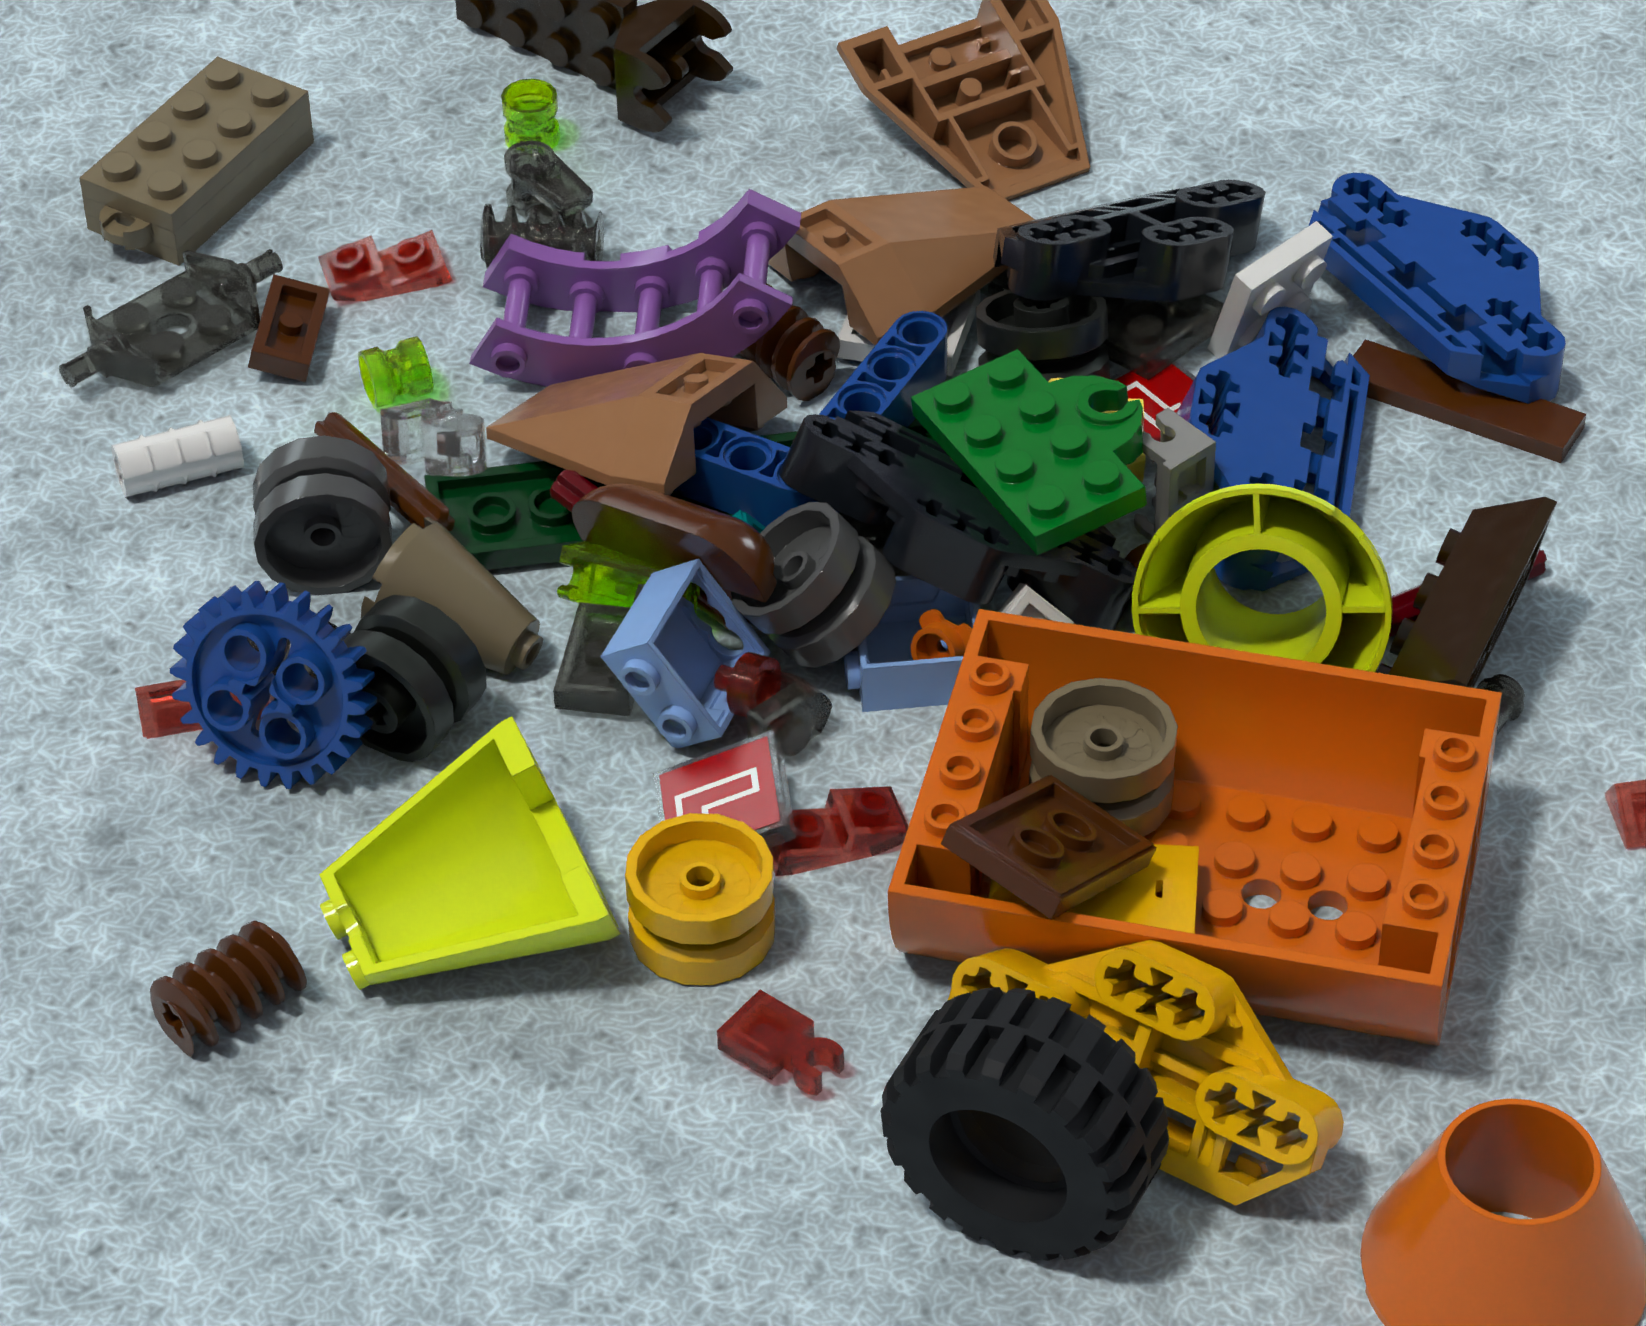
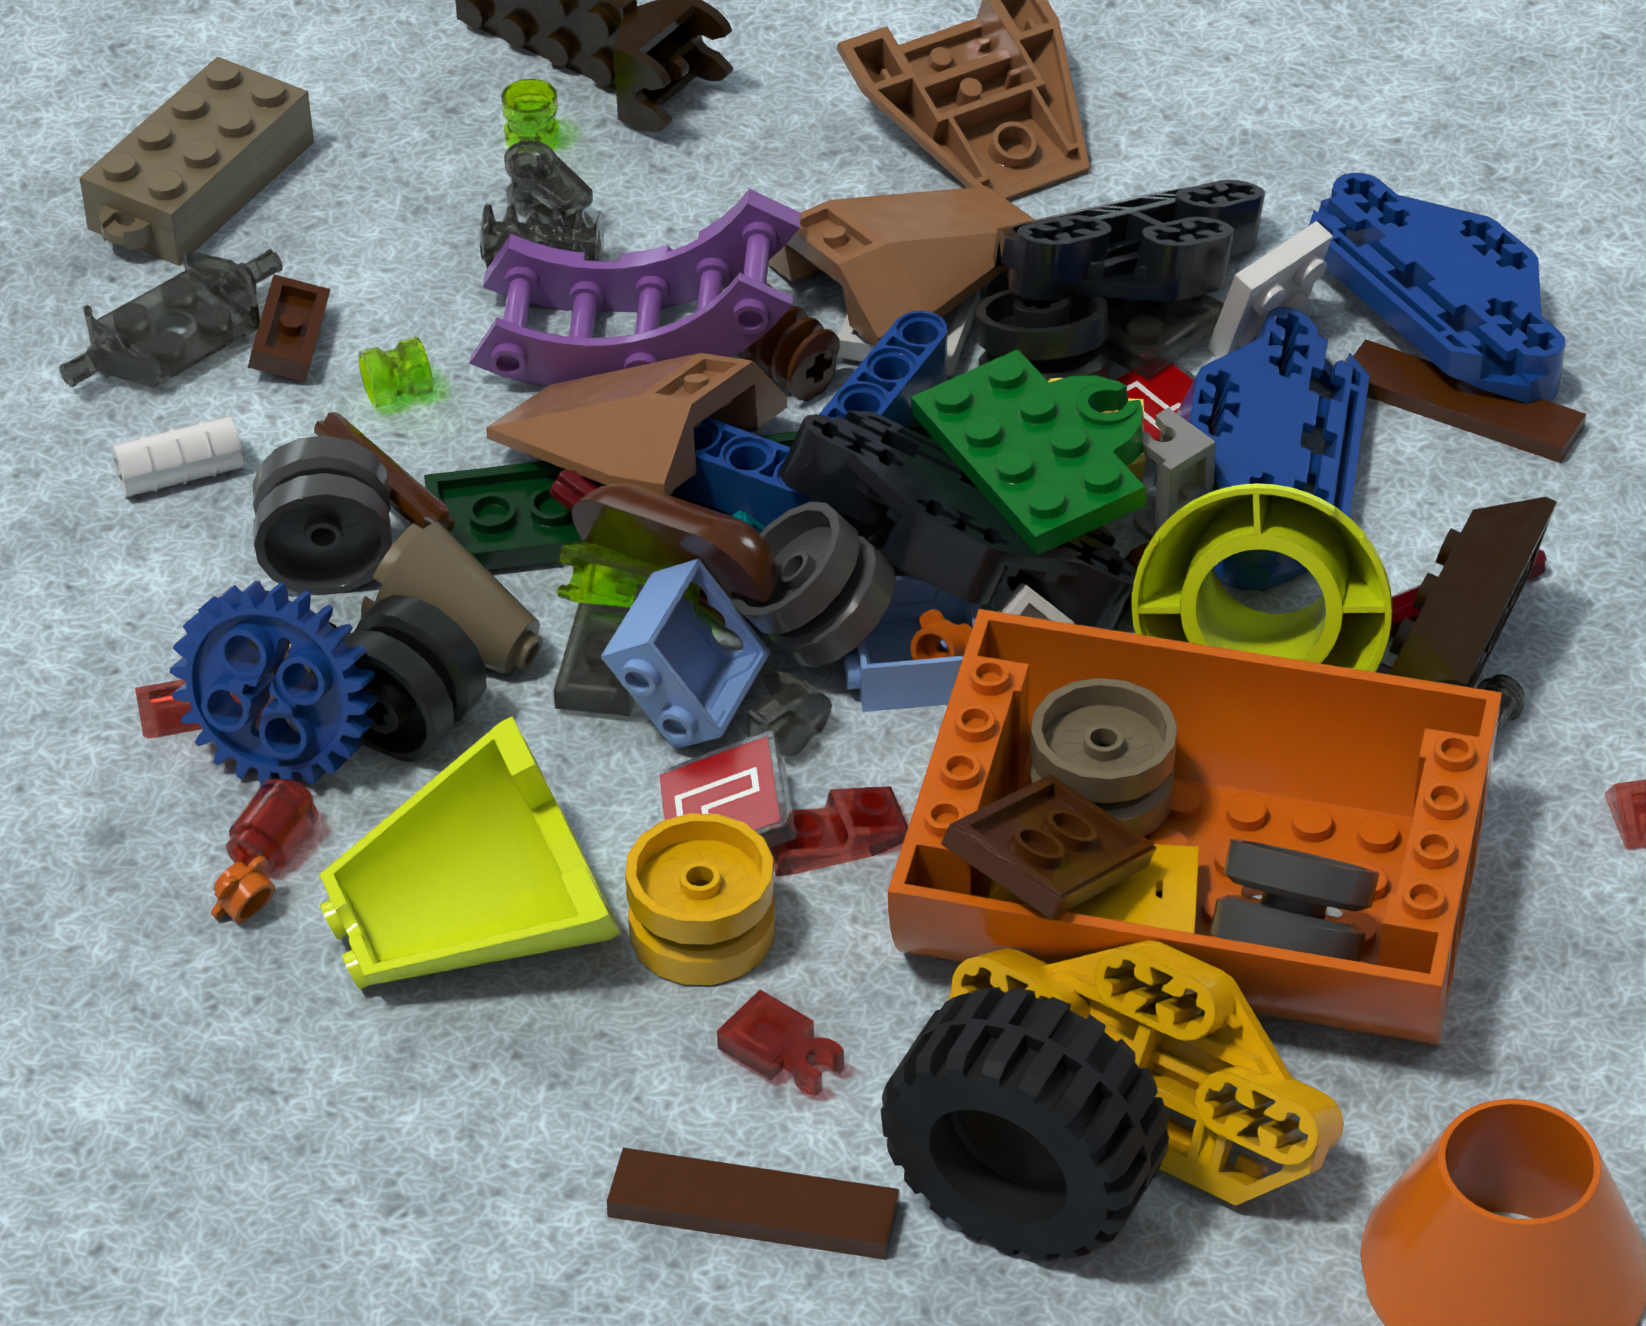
reddish brown piece [150,921,307,1058] -> none
clear red slope [318,230,452,301] -> none
clear leg [380,398,487,477] -> none
clear red tile [714,652,781,721] -> none
none -> orange plate [211,856,275,923]
none -> clear red brick [226,779,318,876]
none -> reddish brown tile [606,1147,900,1260]
none -> dark grey wheel [1209,838,1380,962]

